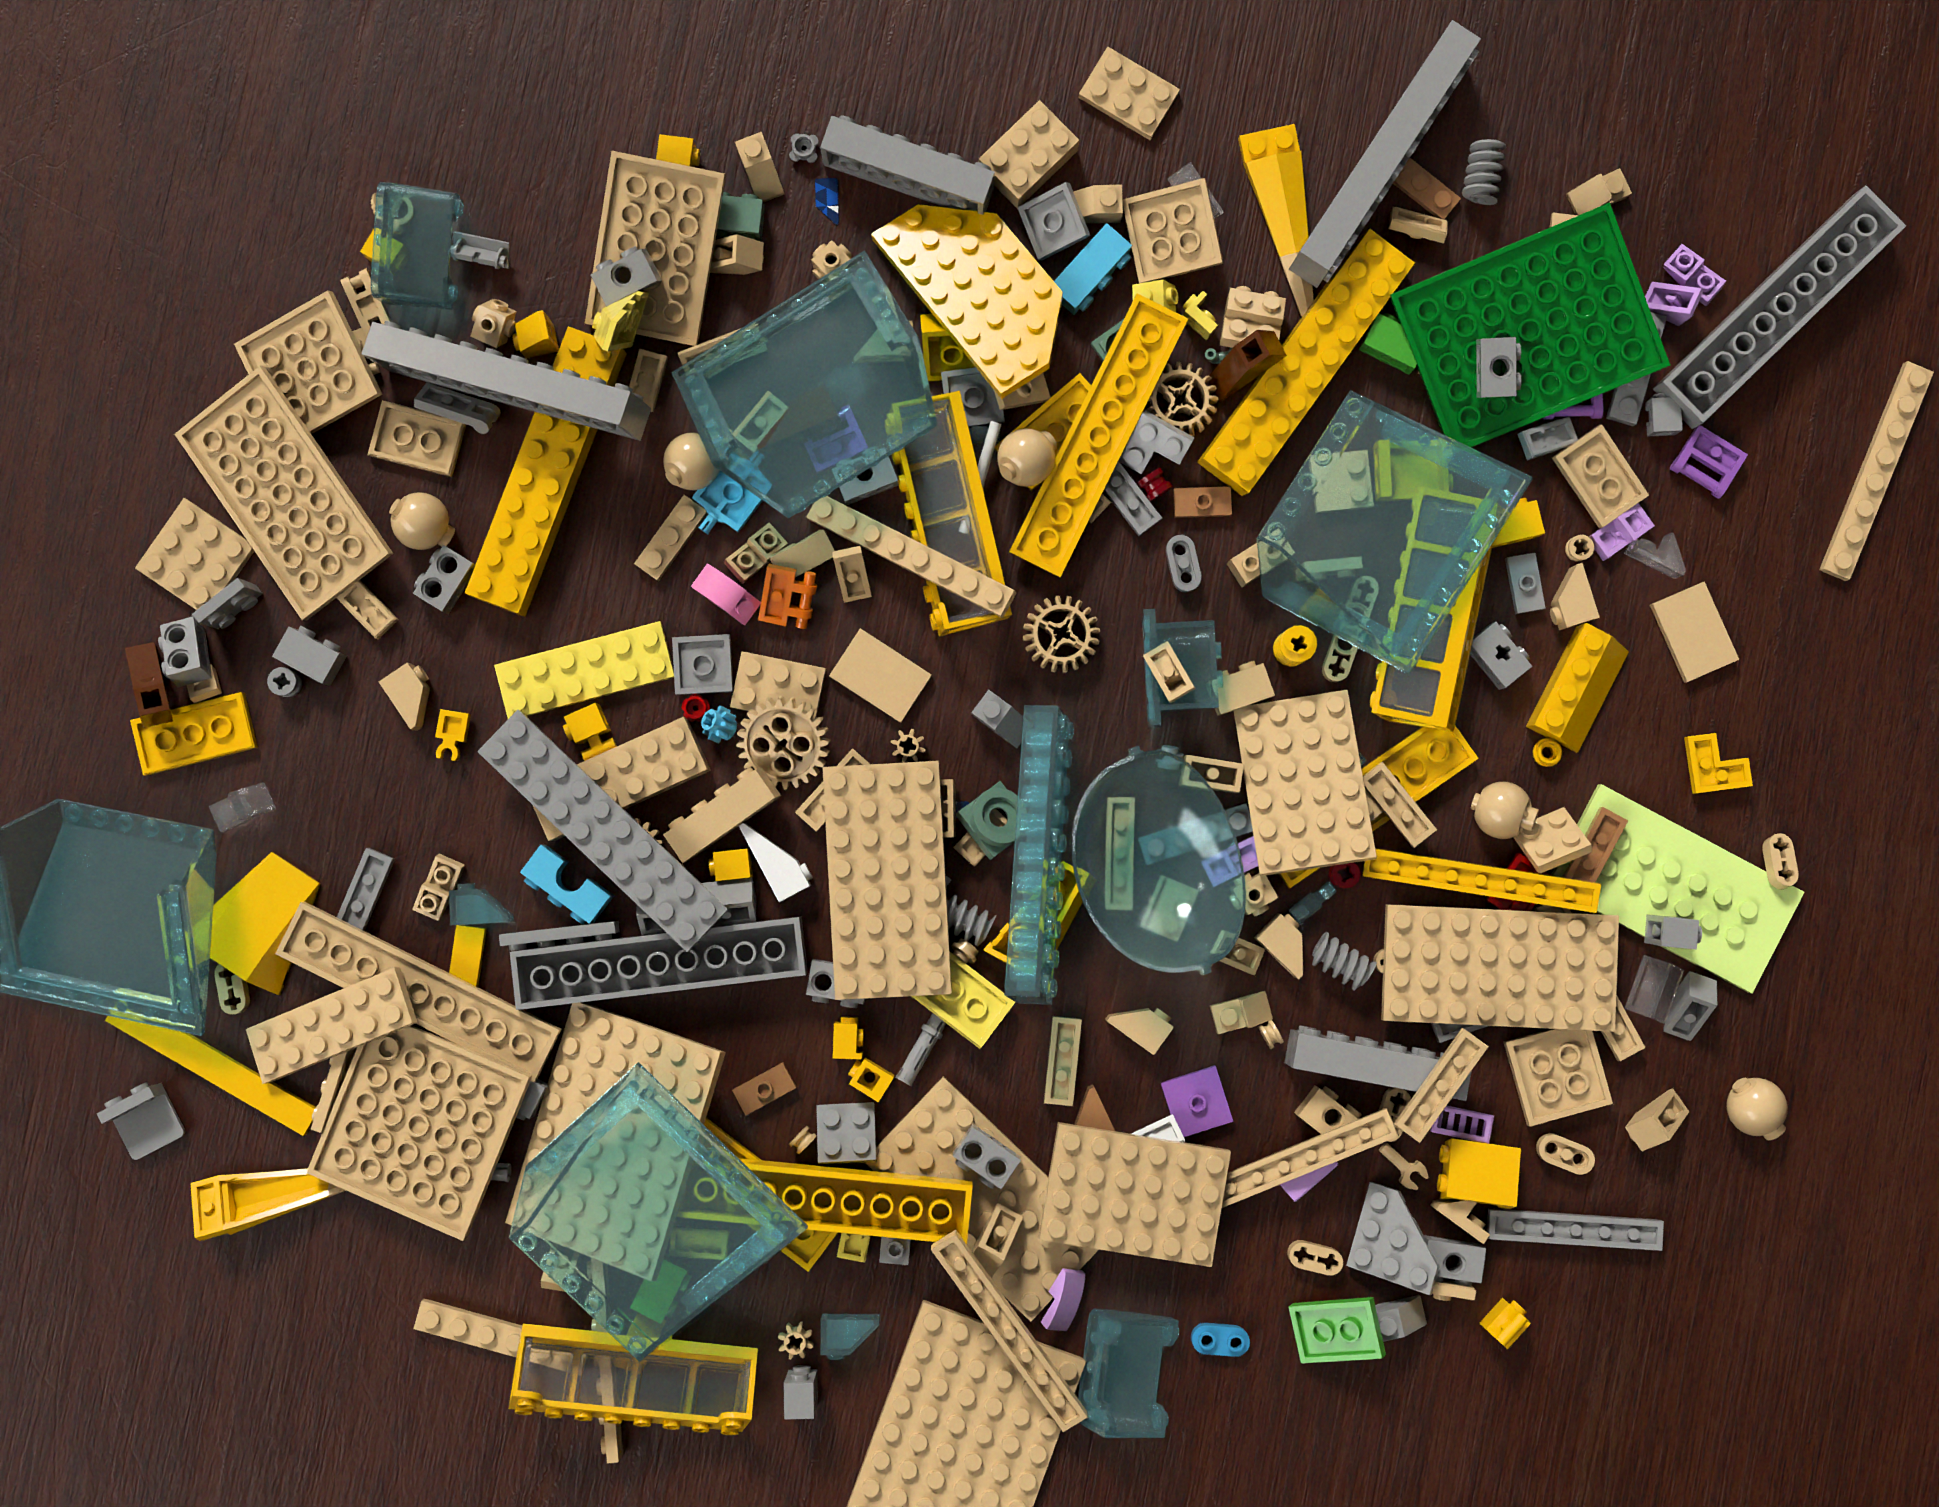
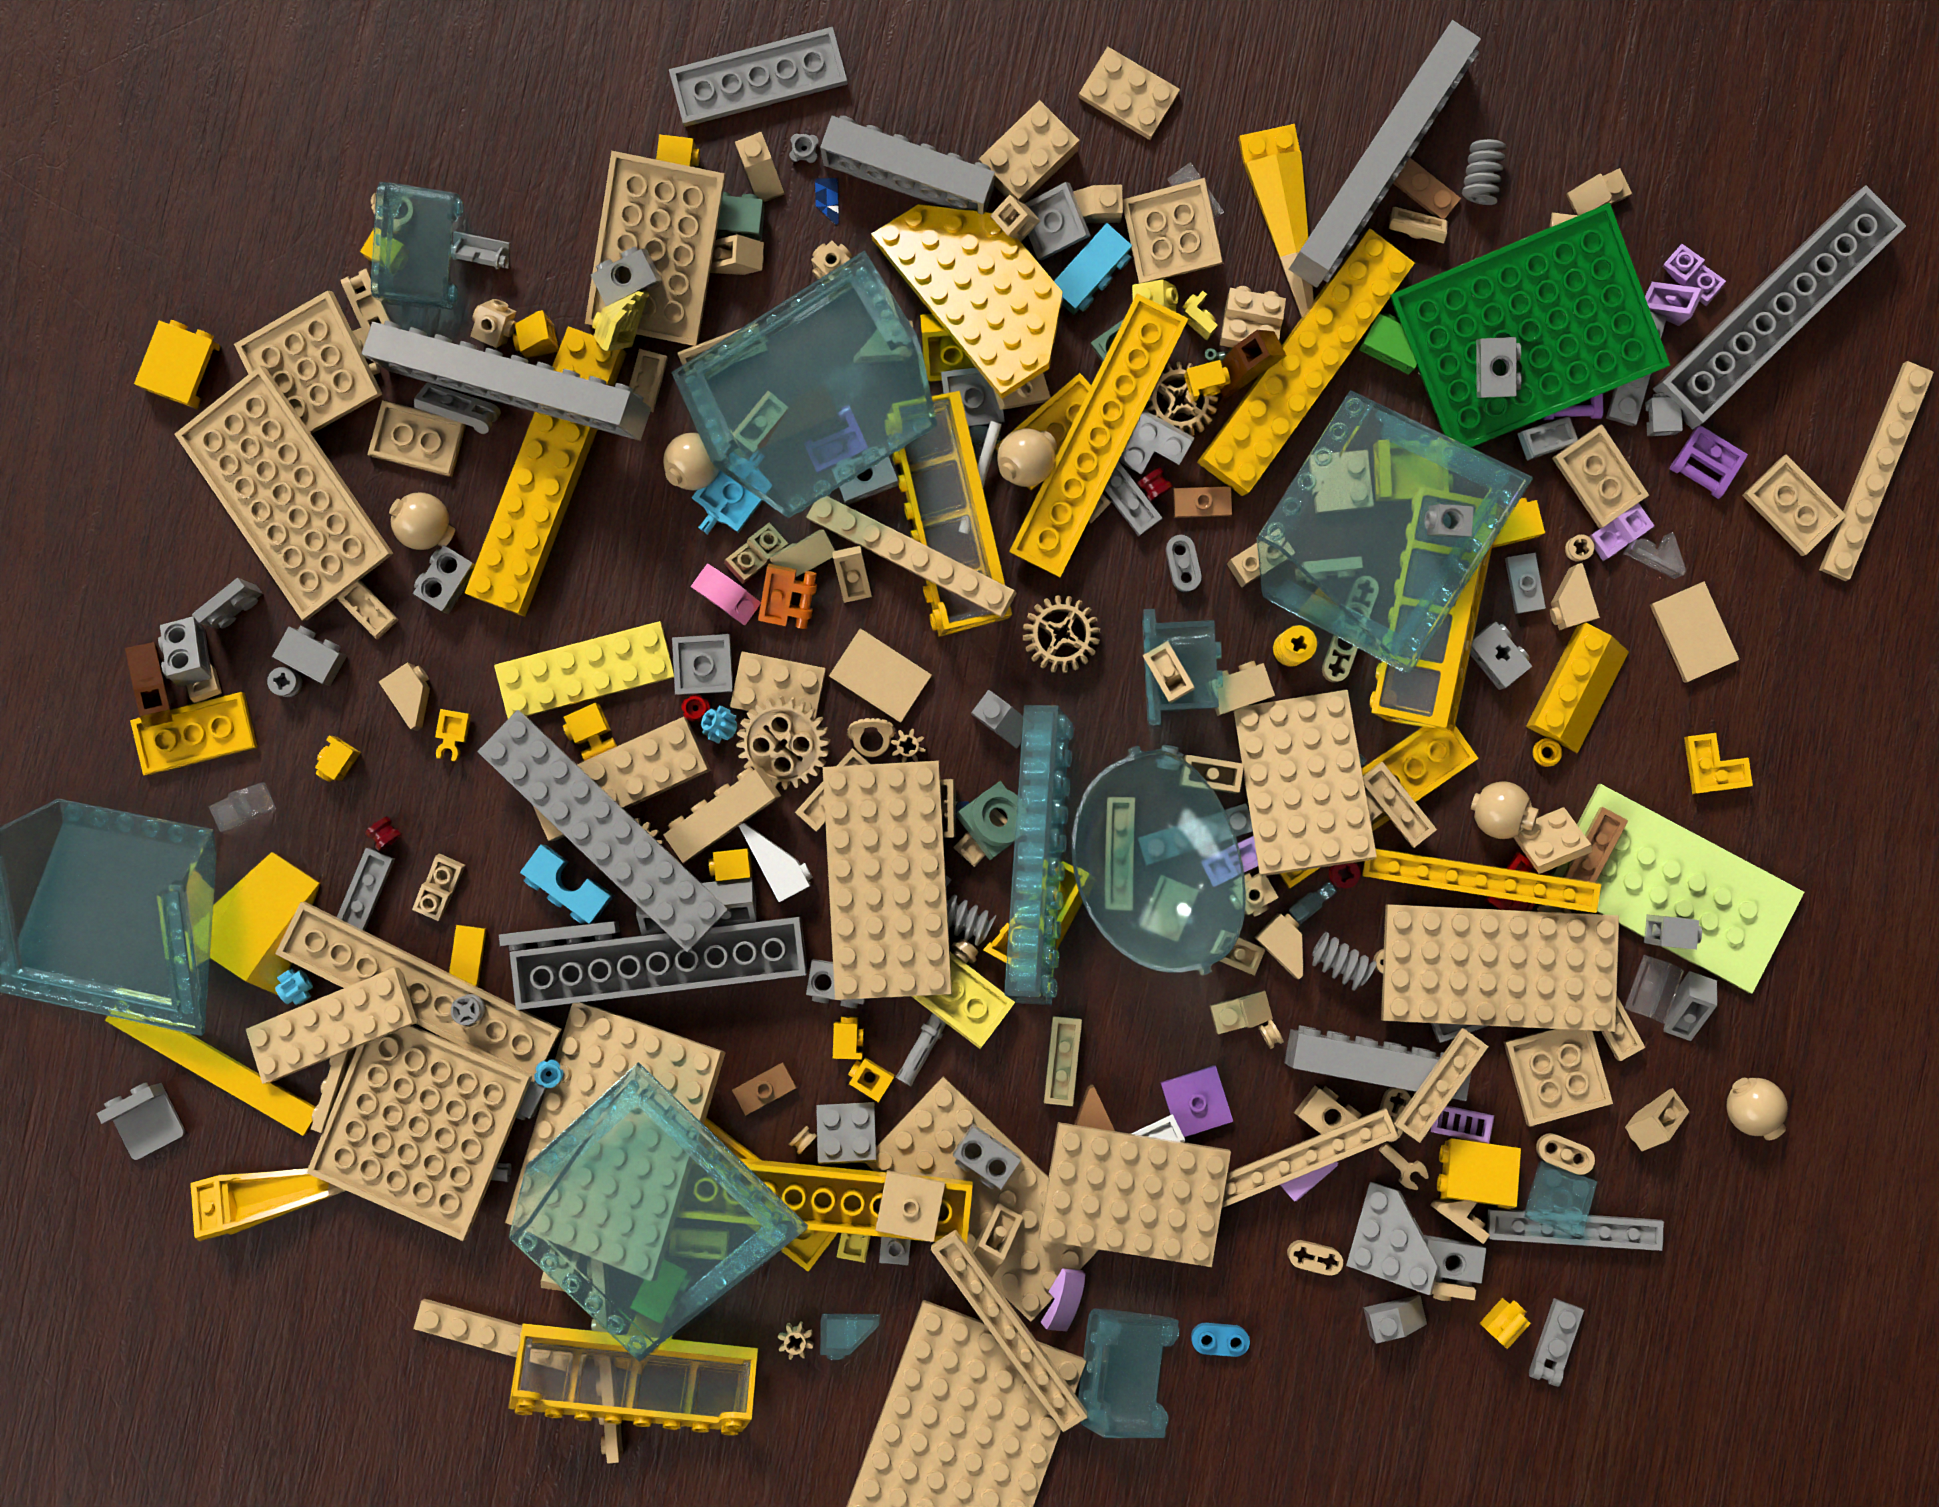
tan plate [135,498,254,610] -> none
tan beam [215,964,250,1014] -> none
clear light blue slope [449,883,514,925] -> none
tan plate [634,495,708,581] -> none
light grey brick [784,1365,818,1419] -> none
tan slope [1105,1008,1174,1055] -> none
bright green plate [1289,1297,1386,1363] -> none
tan beam [1763,833,1798,890] -> none
none -> yellow panel [134,320,221,409]
none -> medium azure gear [275,969,313,1005]
none -> yellow brick [315,735,361,782]
none -> dark red wheel [365,816,402,852]
none -> light grey wheel [451,994,485,1025]
none -> medium azure plate [534,1060,563,1088]
none -> light grey plate [669,27,848,127]
none -> tan piece [847,718,895,757]
none -> tan plate [875,1170,945,1242]
none -> tan brick [990,195,1040,241]
none -> yellow brick [1184,360,1230,402]
none -> light grey brick [1424,504,1474,538]
none -> clear light blue plate [1524,1161,1597,1238]
none -> light grey plate [1529,1298,1584,1387]
none -> tan plate [1742,454,1847,556]

